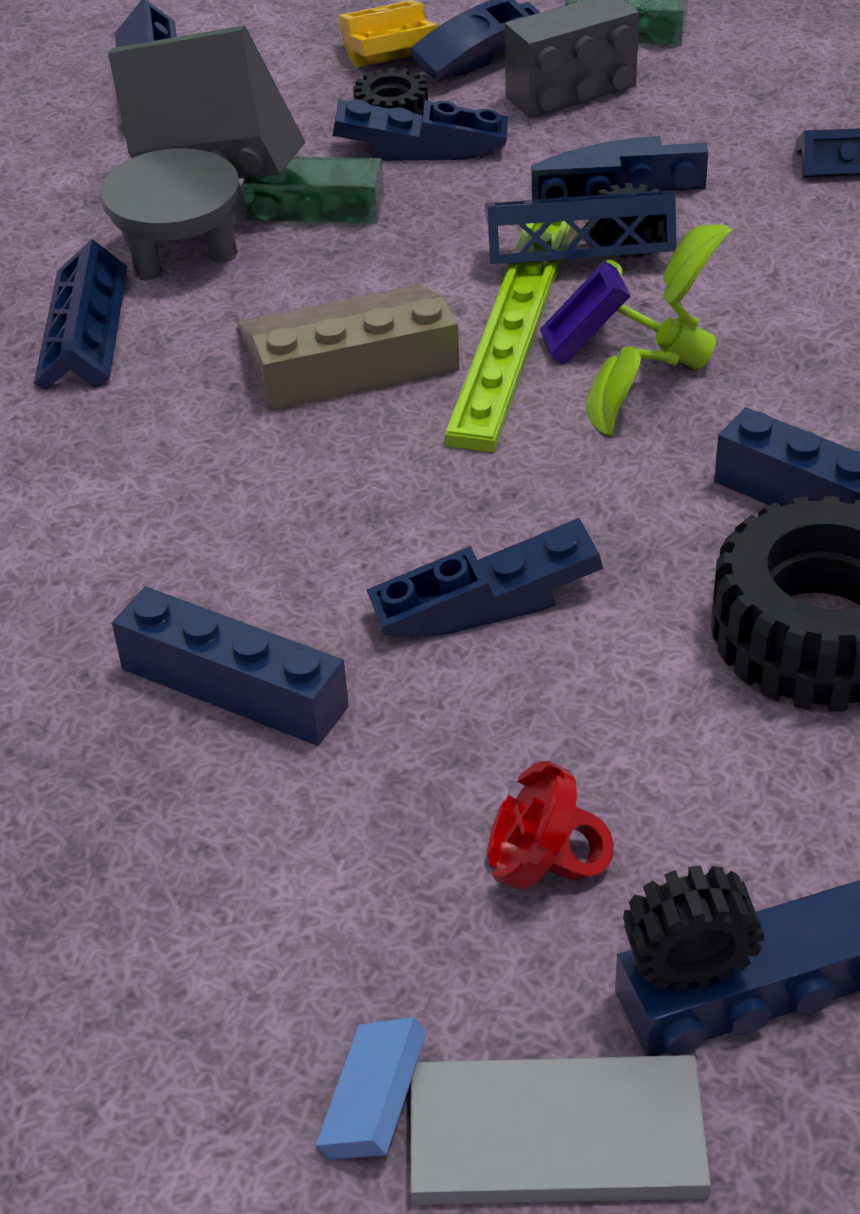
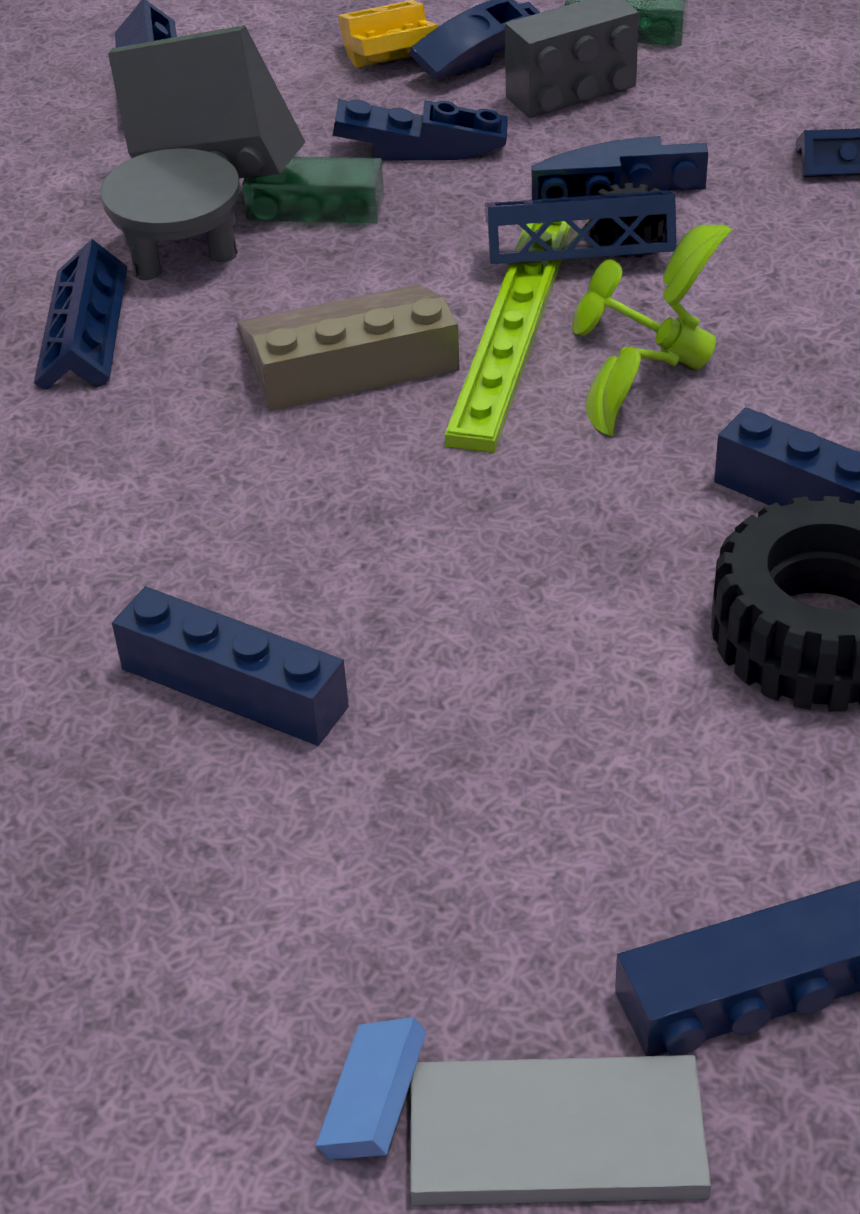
black tyre [353,68,428,115] -> none
dark blue slope [366,518,603,636] -> none
red tile [487,761,614,890] -> none
dark purple tile [540,261,631,364] -> none
black tyre [623,865,764,992] -> none

